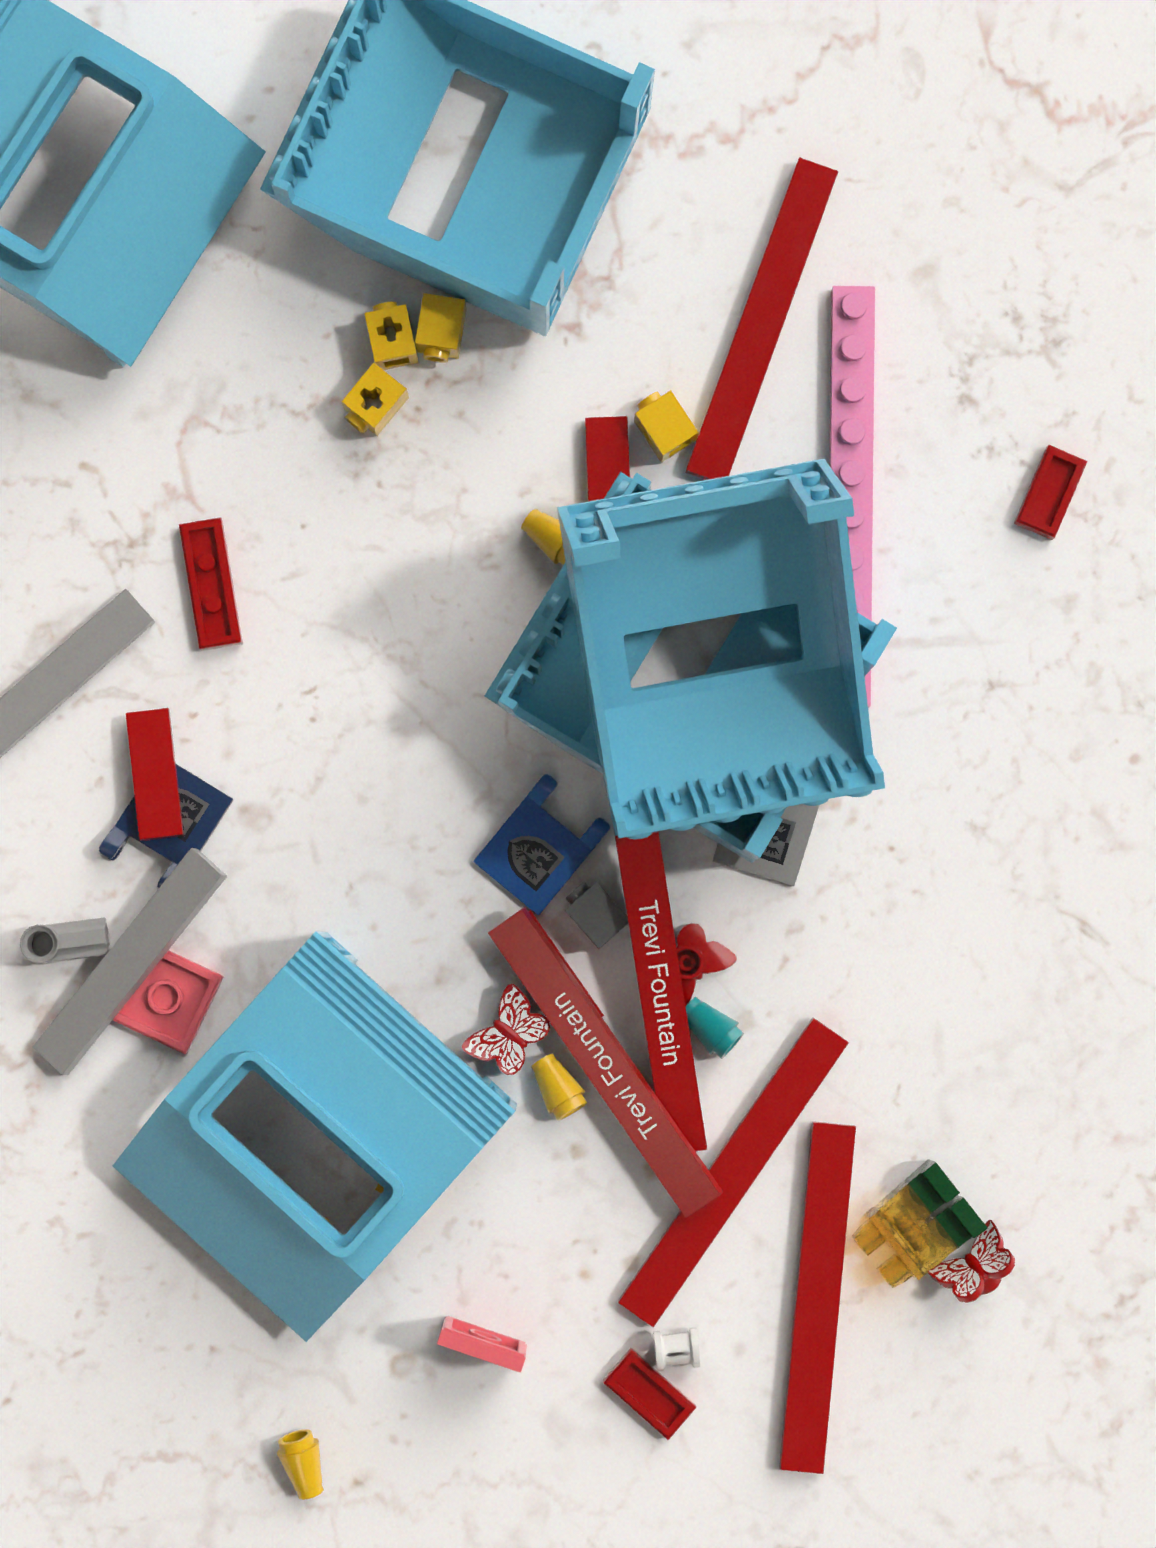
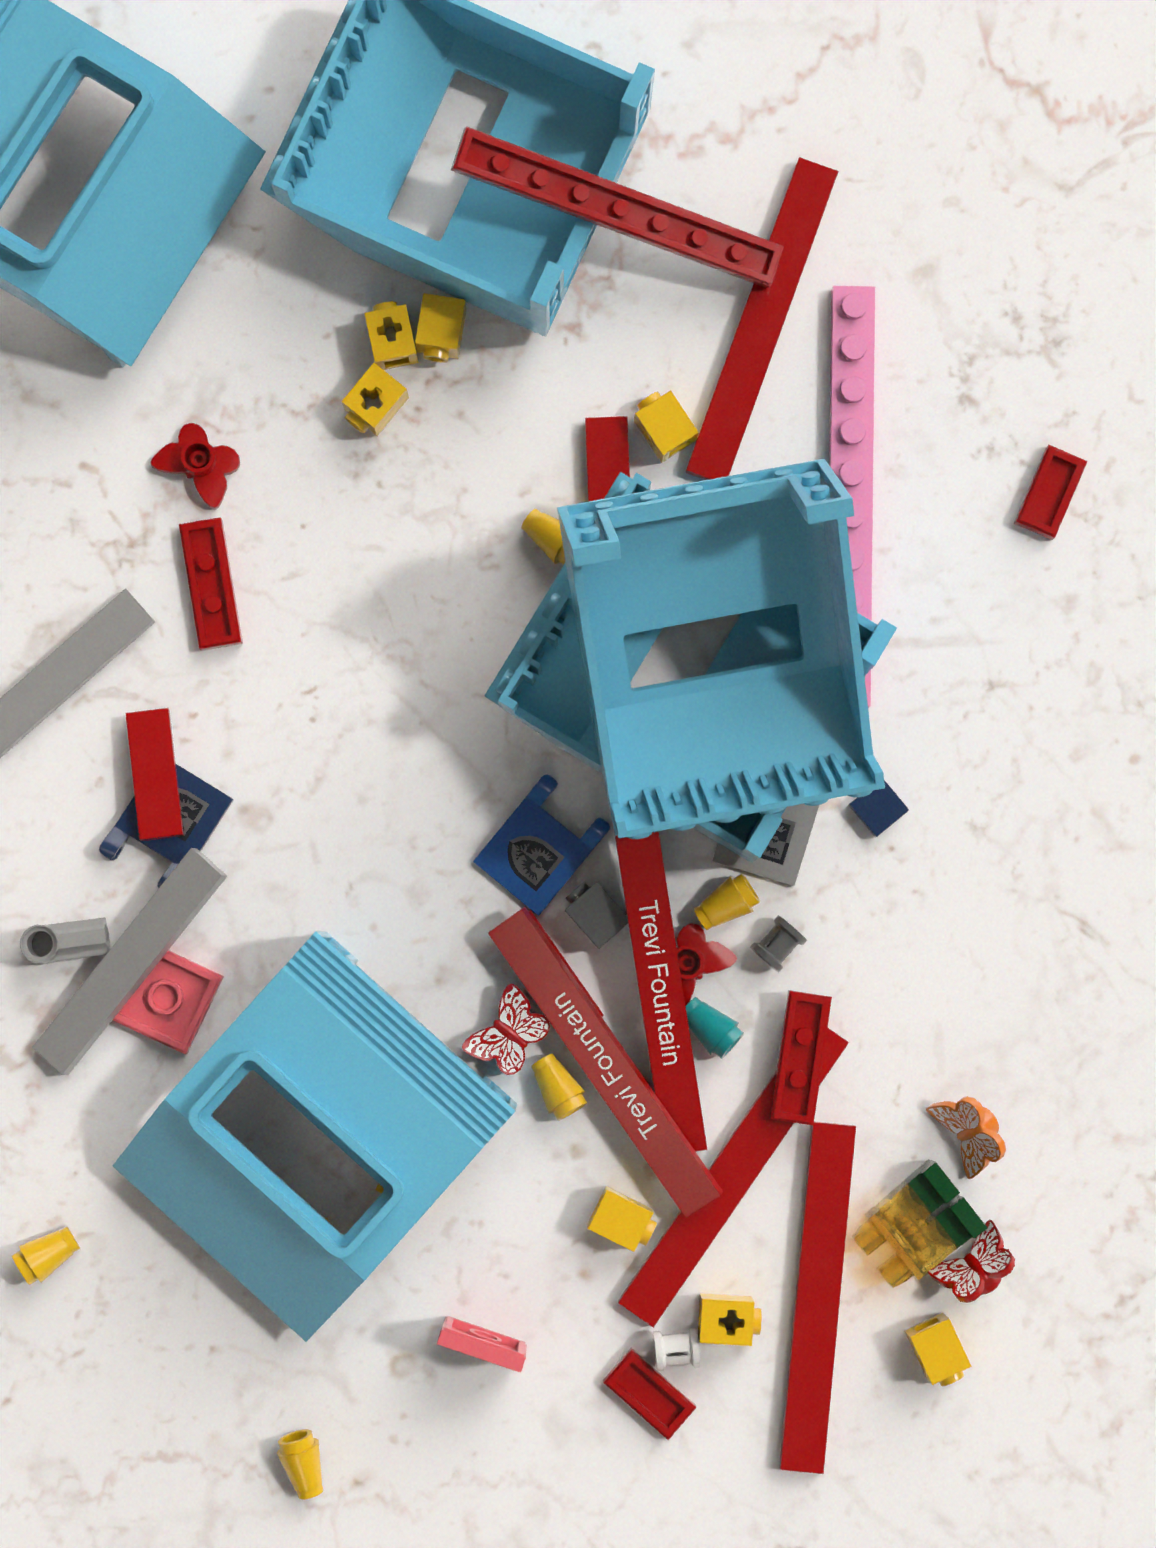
none -> yellow cone [12,1227,80,1285]
none -> red animal [150,423,240,510]
none -> red tile [451,126,784,288]
none -> yellow brick [587,1186,657,1252]
none -> yellow cone [694,874,760,930]
none -> yellow brick [698,1293,762,1346]
none -> dark grey bush [750,915,807,973]
none -> red tile [770,990,832,1126]
none -> dark blue tile [848,780,909,838]
none -> yellow brick [905,1313,972,1386]
none -> orange animal [926,1096,1006,1179]

